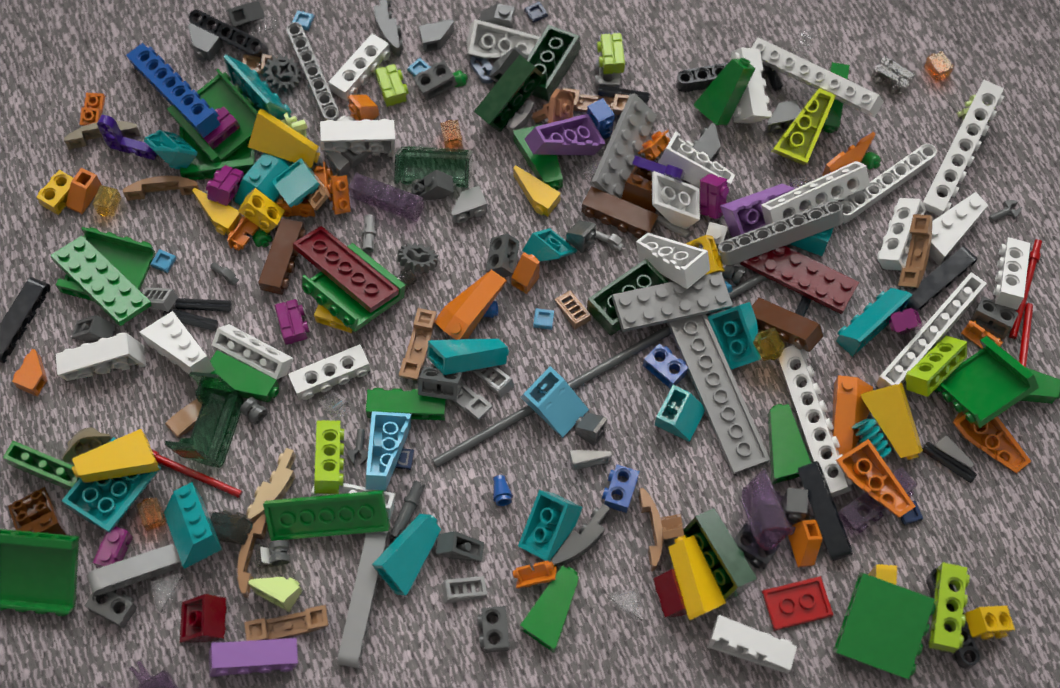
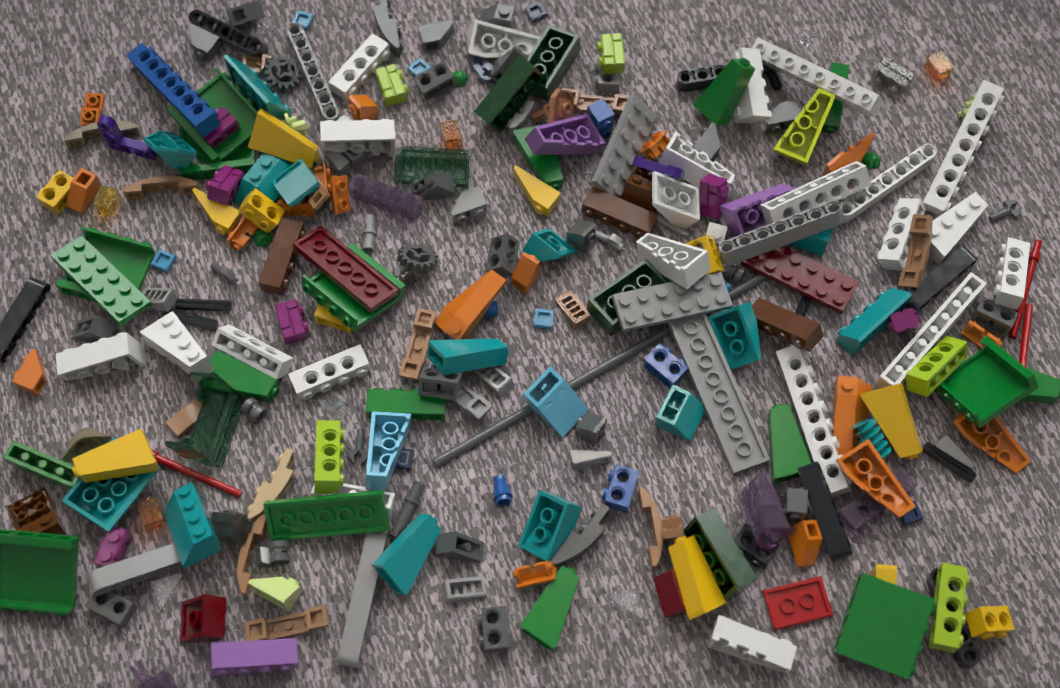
black axle [597,85,650,103] -> none
clear yellow brick [753,327,785,361] -> none

